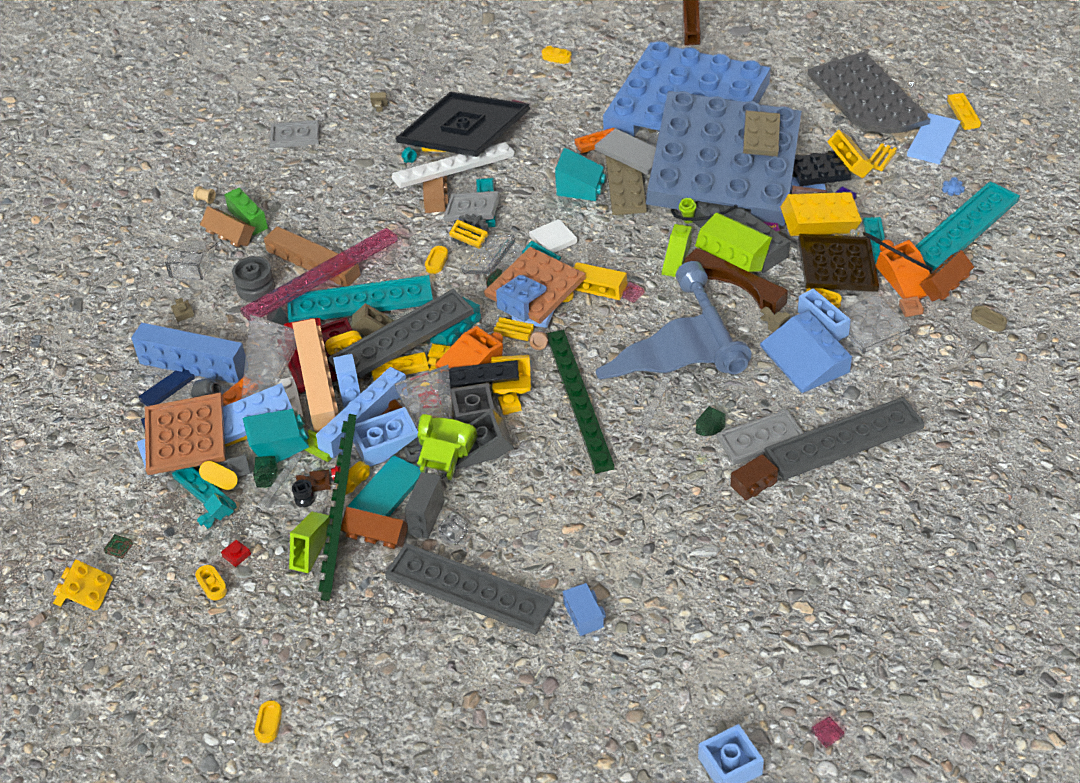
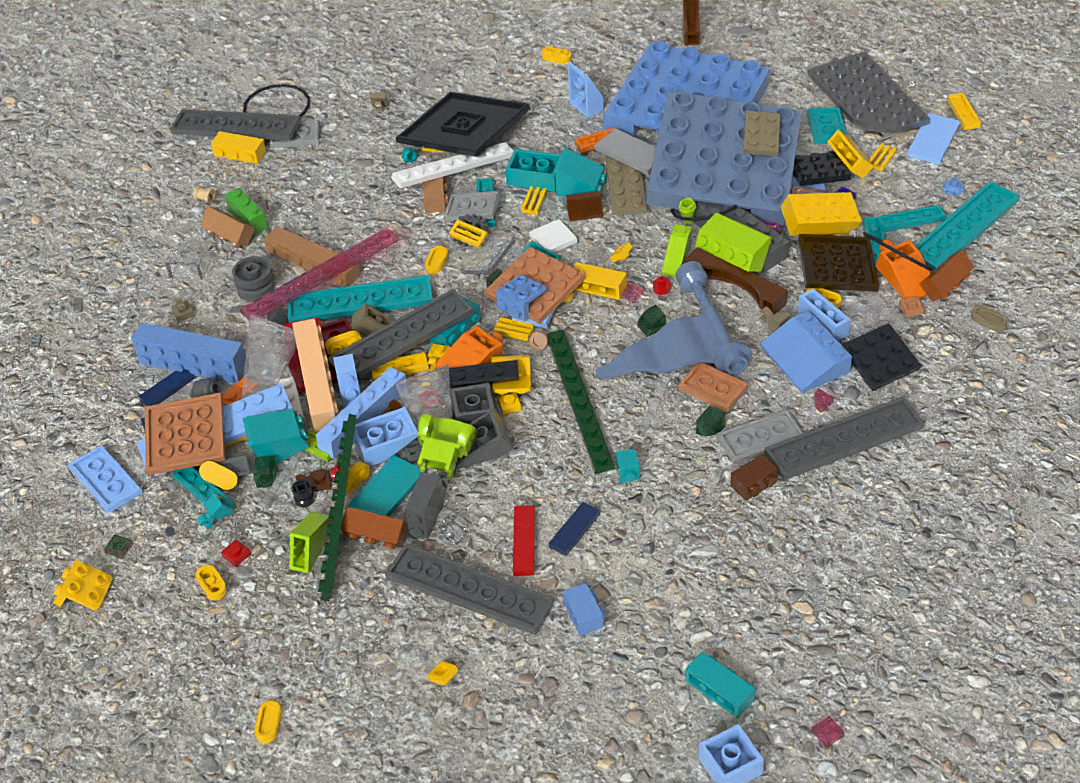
none -> light blue tile [68,445,143,514]
none -> dark grey plate [170,109,301,141]
none -> yellow brick [211,131,266,164]
none -> black piece [243,84,310,117]
none -> yellow tile [427,661,459,686]
none -> teal brick [505,149,561,192]
none -> red tile [513,506,535,576]
none -> yellow tile [521,186,547,215]
none -> dark blue tile [549,502,600,556]
none -> reddish brown panel [566,191,603,221]
none -> light blue slope [567,62,604,118]
none -> yellow plate [609,242,633,263]
none -> teal brick [615,449,640,483]
none -> clear green brick [637,305,666,337]
none -> red tile [653,276,671,295]
none -> nougat plate [678,362,748,413]
none -> teal brick [685,651,755,719]
none -> teal tile [807,107,847,144]
none -> clear pink tile [814,388,834,413]
none -> black plate [842,323,922,391]
none -> teal tile [875,205,947,232]

